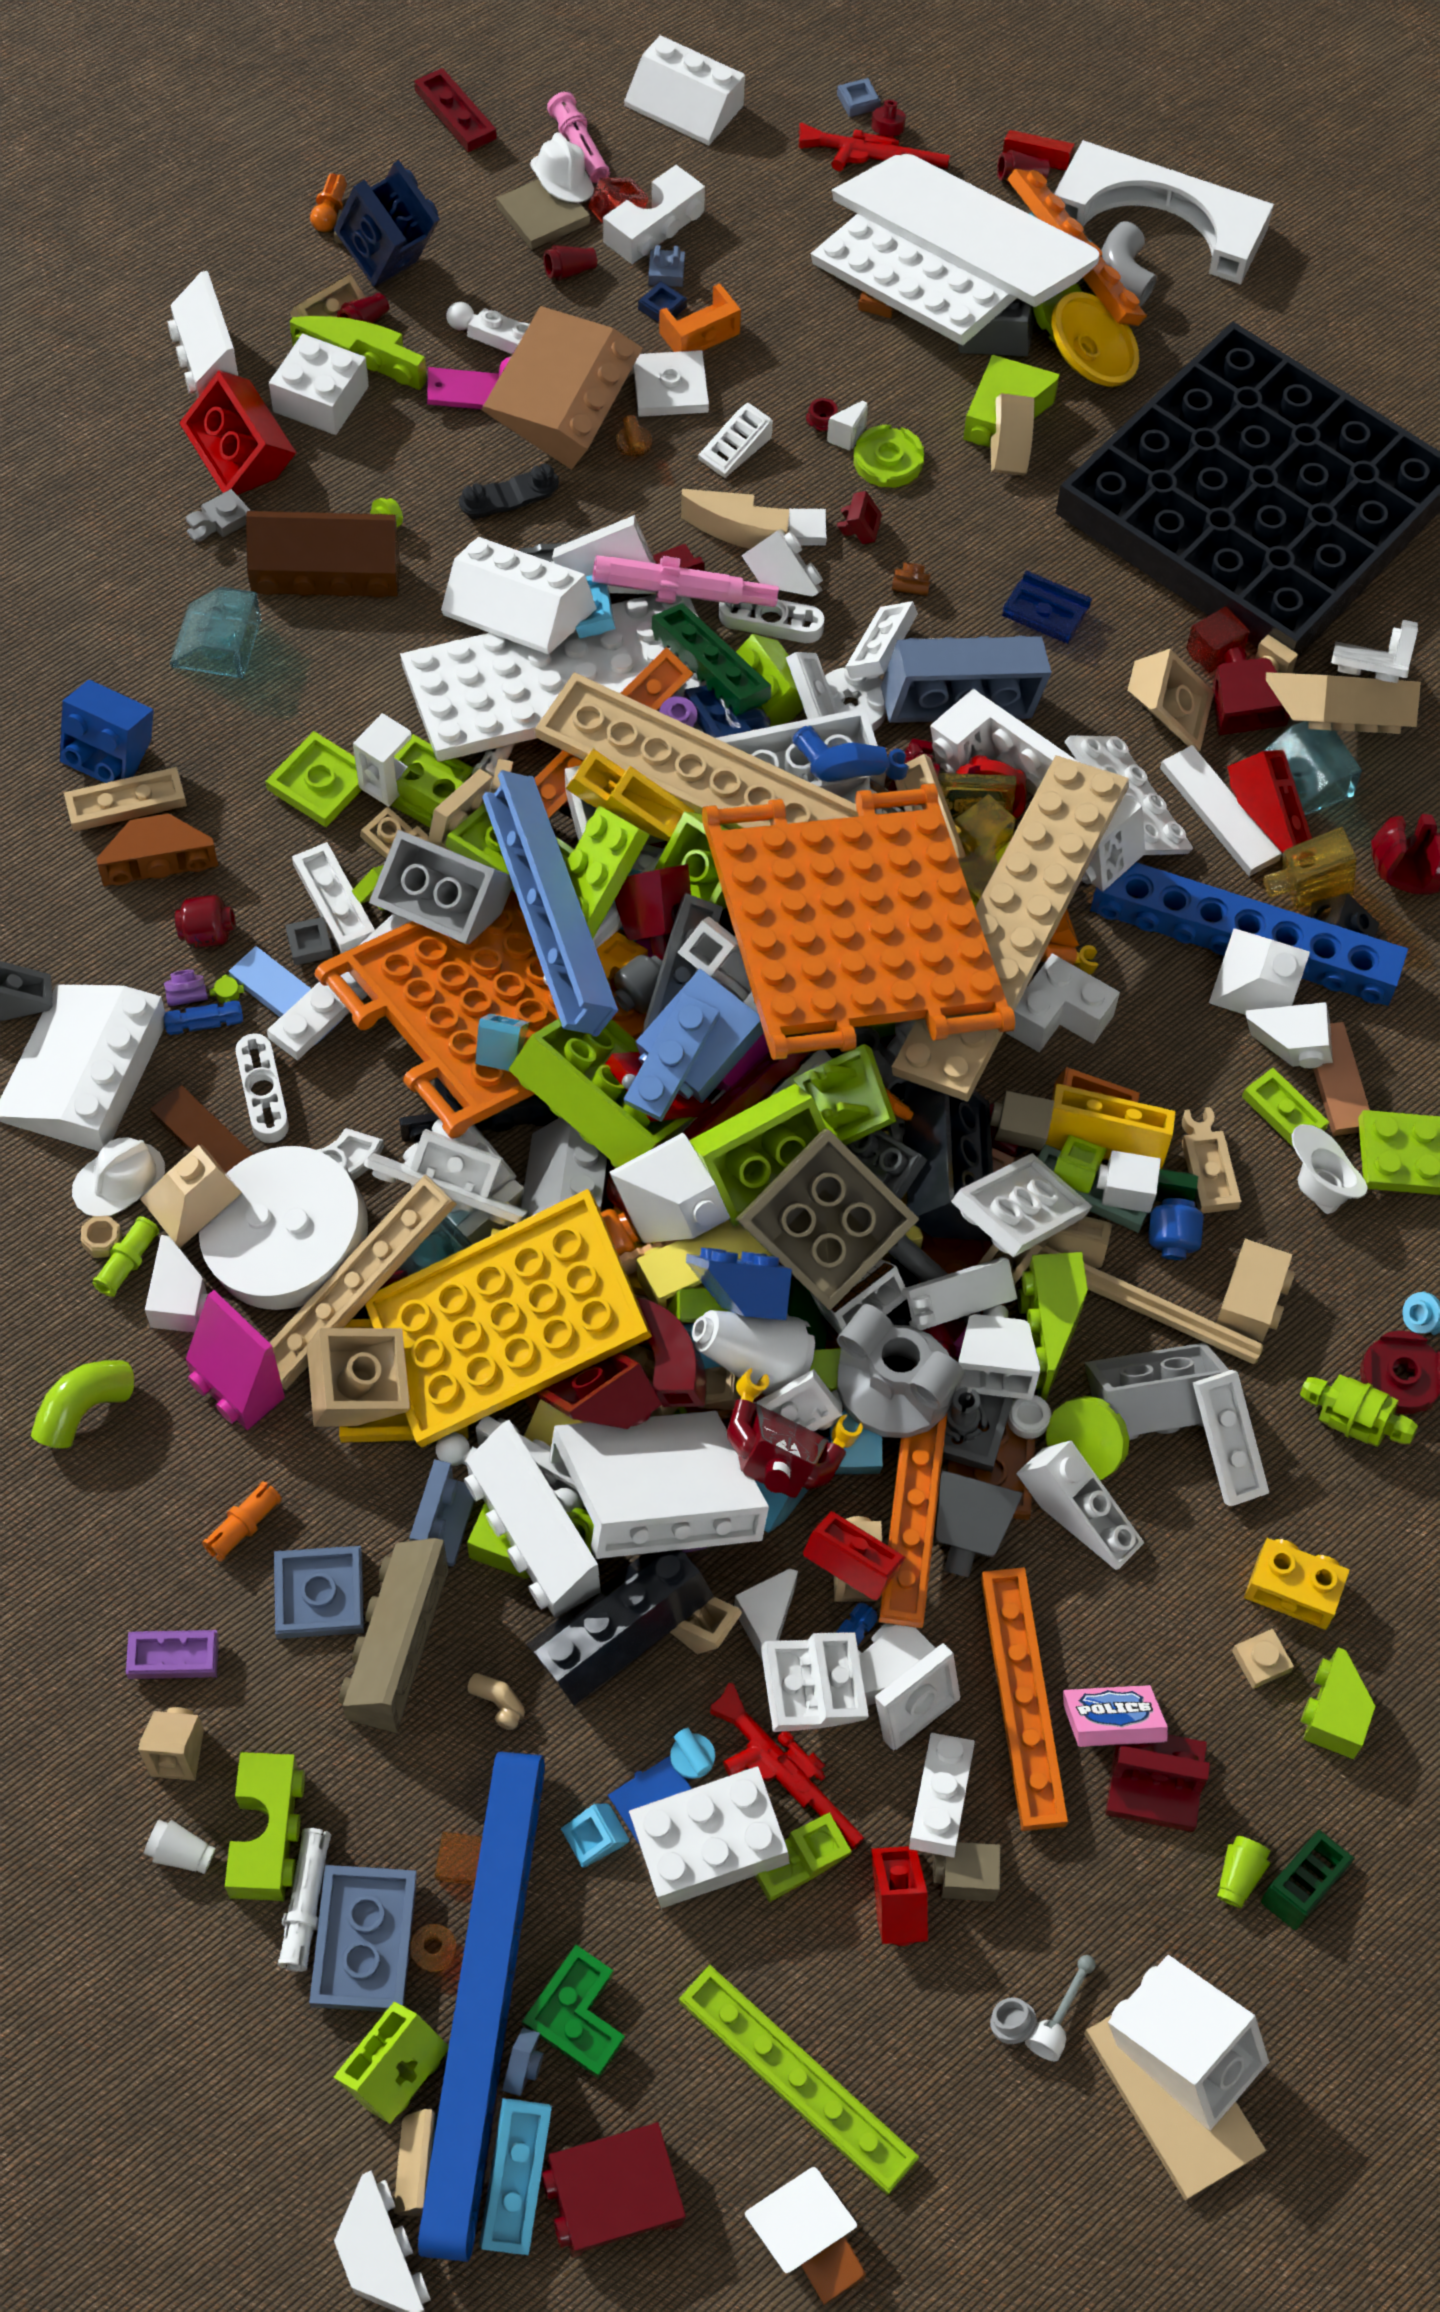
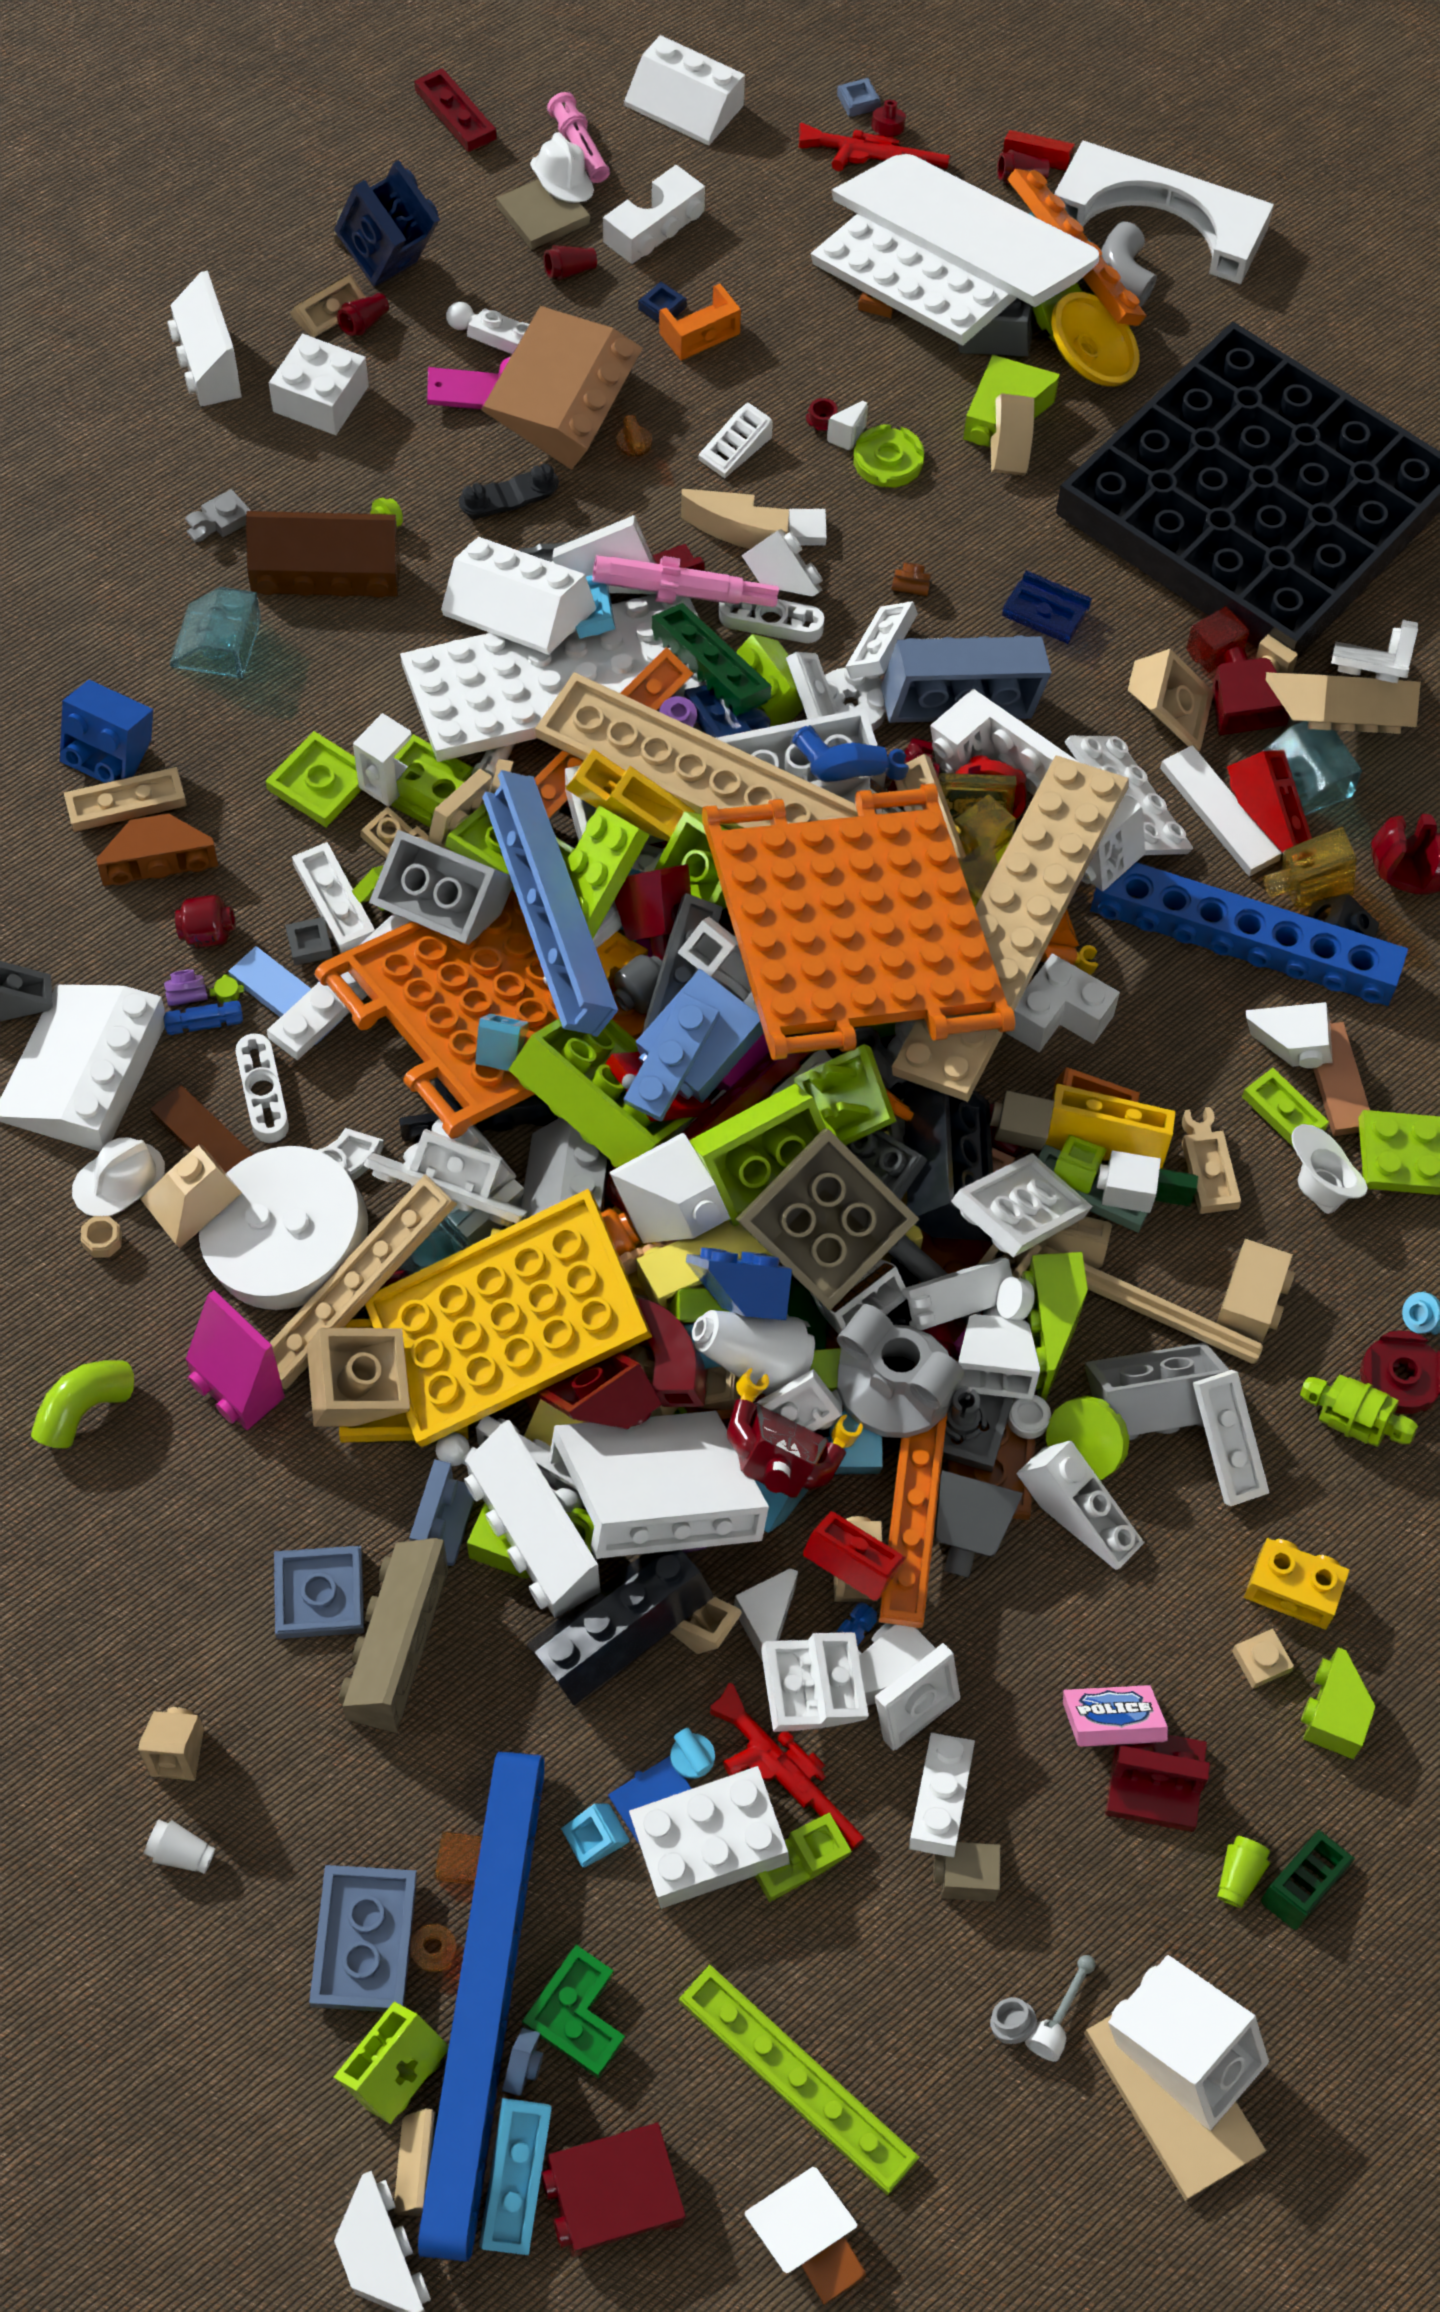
lime pin [92,1216,160,1297] -> none
medium lavender plate [126,1630,219,1679] -> none
white slope [145,1235,208,1333] -> none
red slope [179,370,296,495] -> none
orange pin [202,1481,282,1562] -> none
lime arch [225,1752,305,1901] -> none
white pin [278,1828,331,1972] -> none
lime slope [289,316,427,390] -> none
orange axle [310,173,347,232] -> none
tan arm [468,1673,525,1730] -> none
clear red bracket [589,177,649,224] -> none
white plate [633,350,709,417] -> none
sand blue tile [649,245,685,287] -> none
dark red tile [837,491,882,544] -> none
red slope [871,1846,928,1946] -> none
orange plate [981,1567,1068,1831] -> none
blue head [1148,1198,1204,1260] -> none
white slope [1209,928,1310,1015] -> none
none -> white tile [996,1277,1034,1320]

